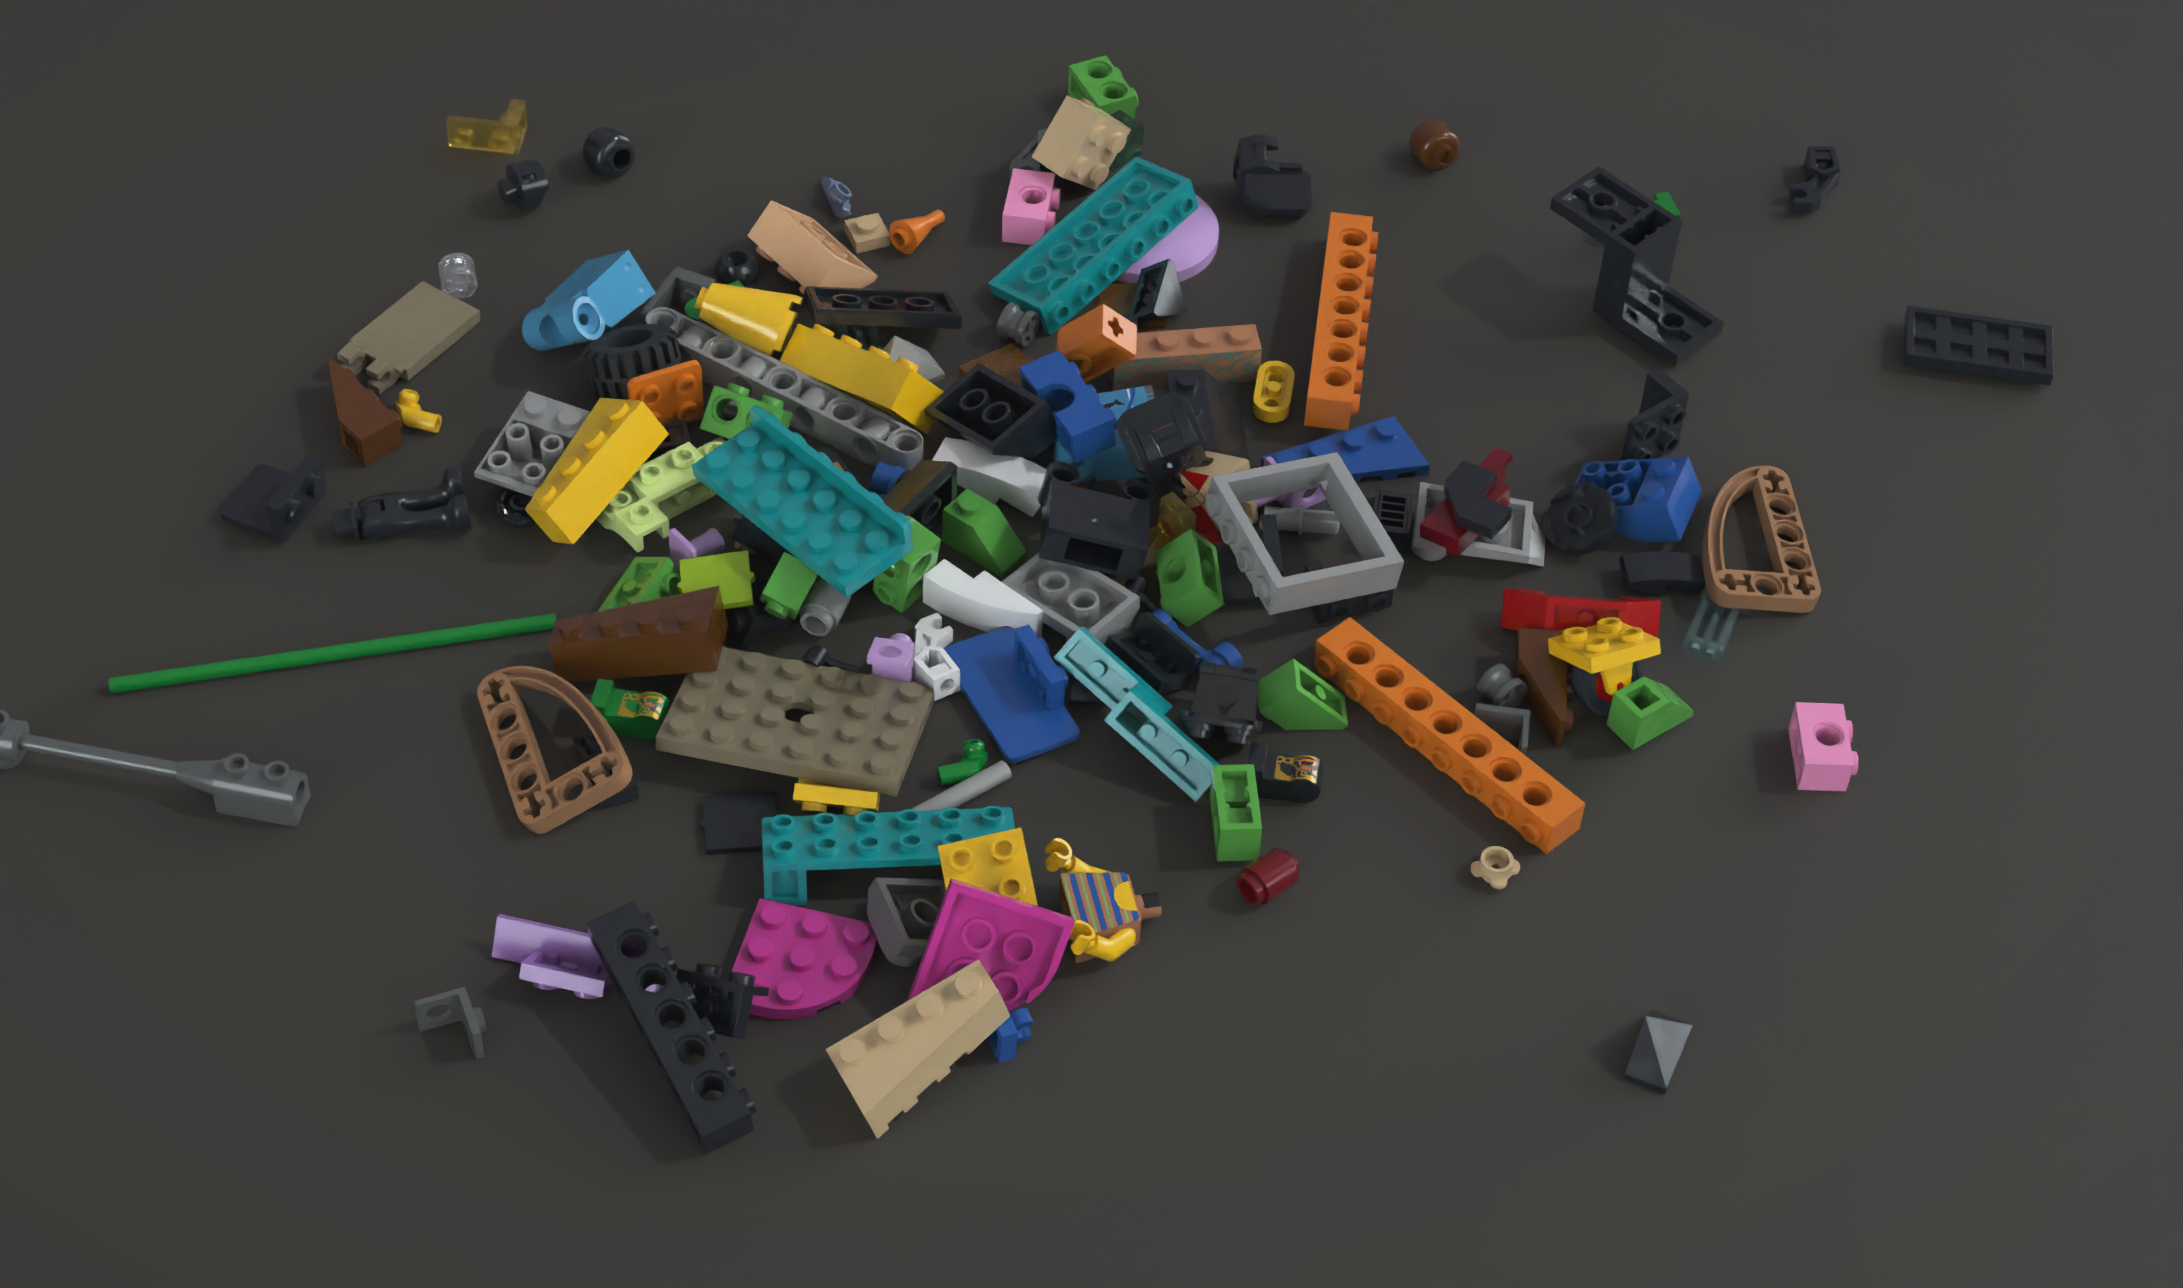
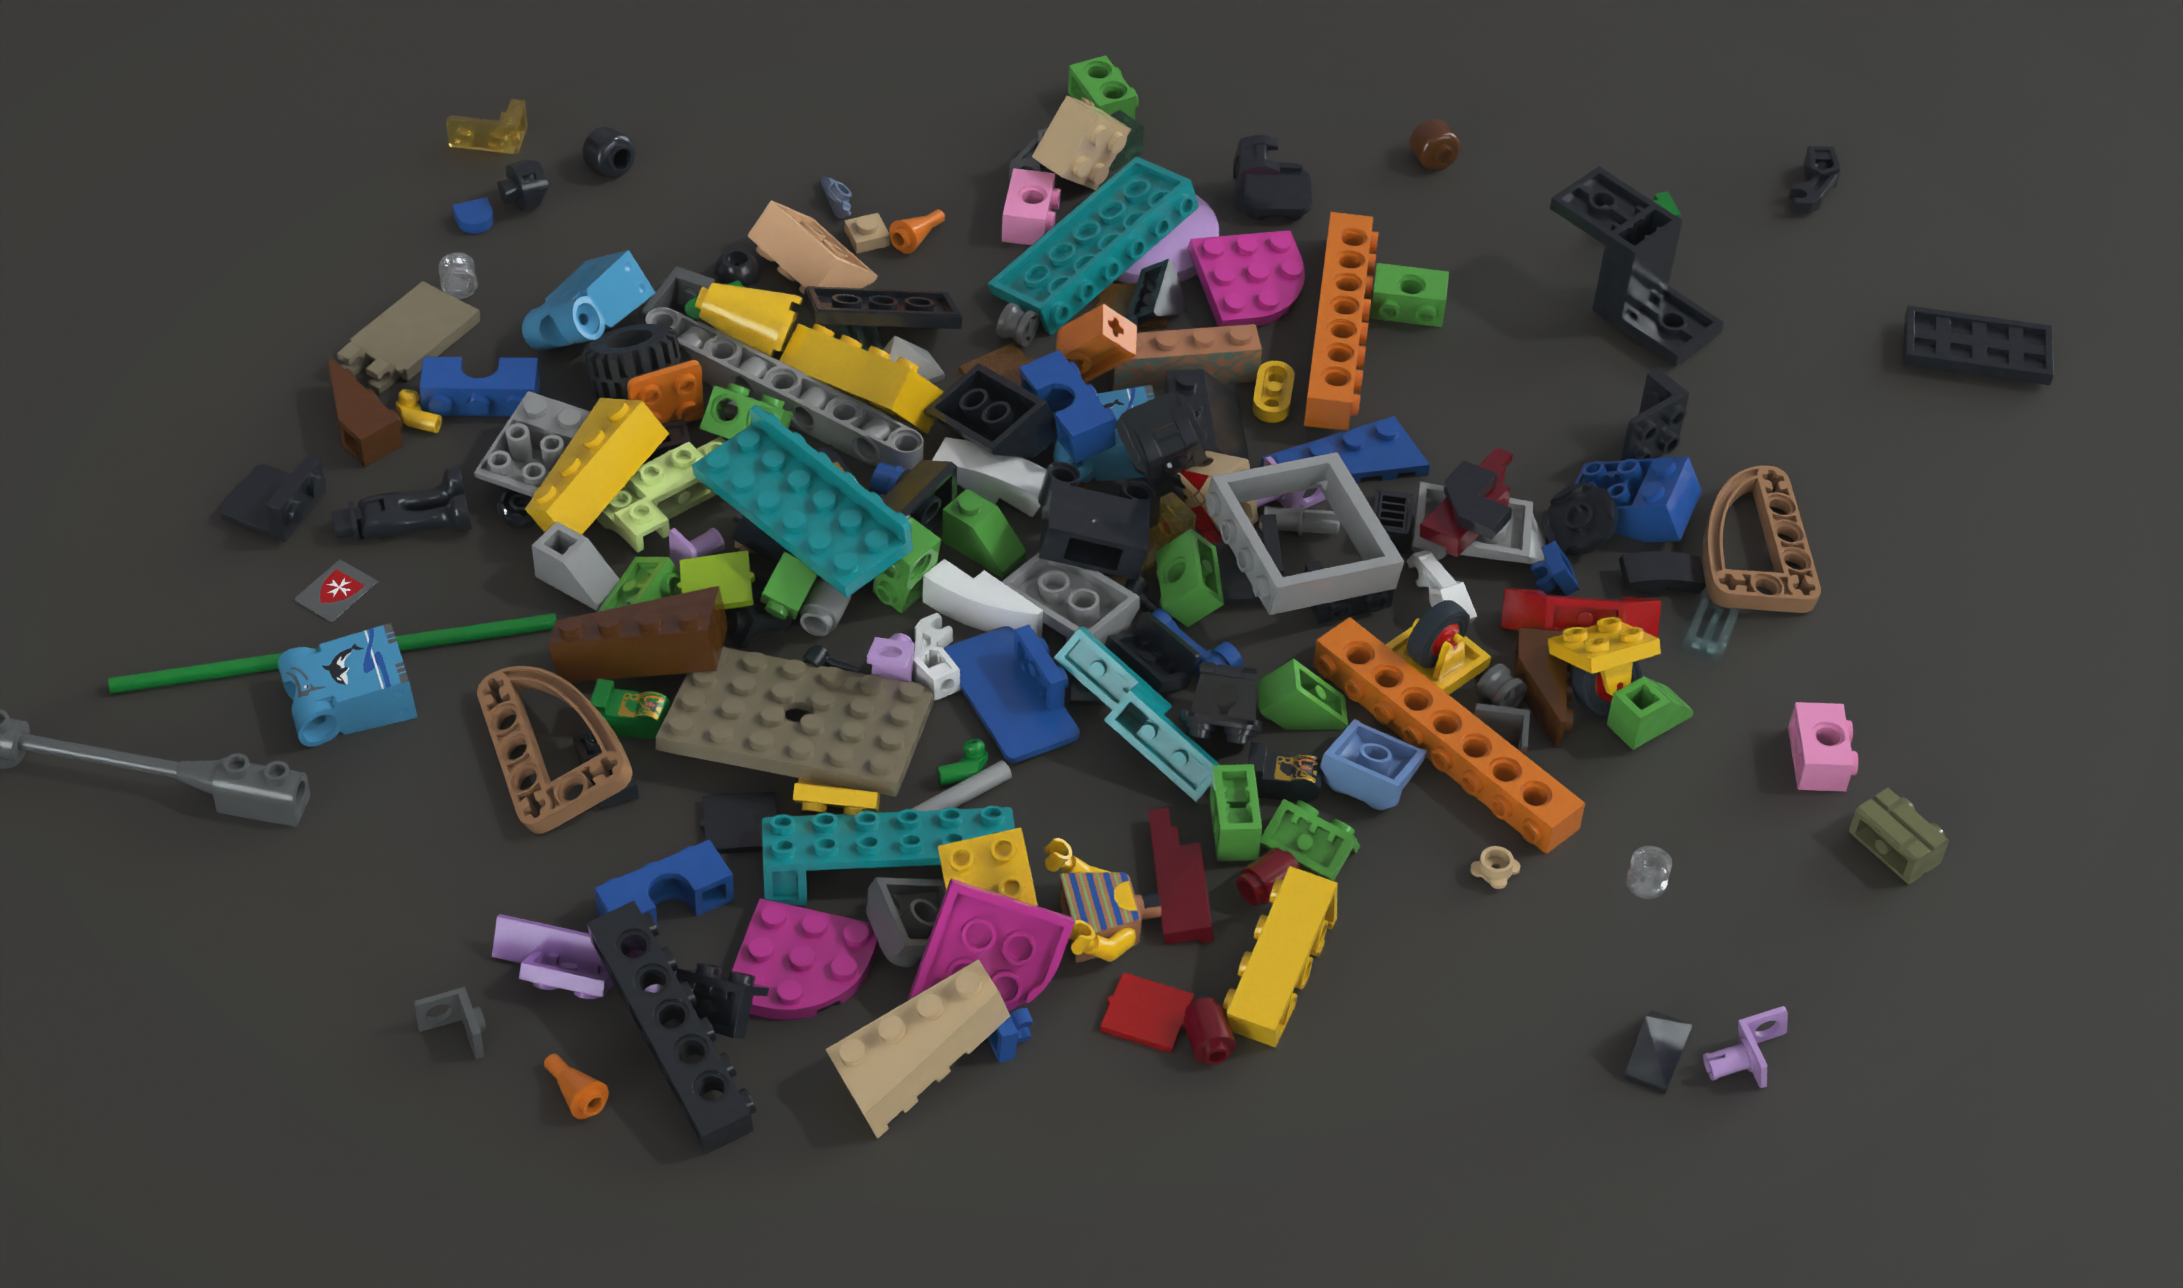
none -> dark azure piece [278,623,418,747]
none -> dark grey sticker [295,559,378,621]
none -> blue arch [419,357,540,416]
none -> blue tile [452,197,494,234]
none -> light grey slope [532,522,620,611]
none -> orange cone [544,1054,609,1119]
none -> blue arch [594,839,734,929]
none -> red piece [1100,972,1194,1053]
none -> dark red piece [1148,807,1214,945]
none -> dark red brick [1183,998,1236,1065]
none -> dark pink plate [1187,230,1305,327]
none -> yellow wedge [1222,866,1338,1048]
none -> bright green bracket [1260,799,1360,881]
none -> medium blue slope [1320,719,1428,810]
none -> bright green brick [1370,263,1449,327]
none -> plate [1386,600,1491,695]
none -> white piece [1407,550,1477,625]
none -> blue tile [1530,541,1580,596]
none -> clear wheel [1626,846,1673,899]
none -> lavender bracket [1703,1006,1788,1089]
none -> olive brick [1848,788,1949,885]

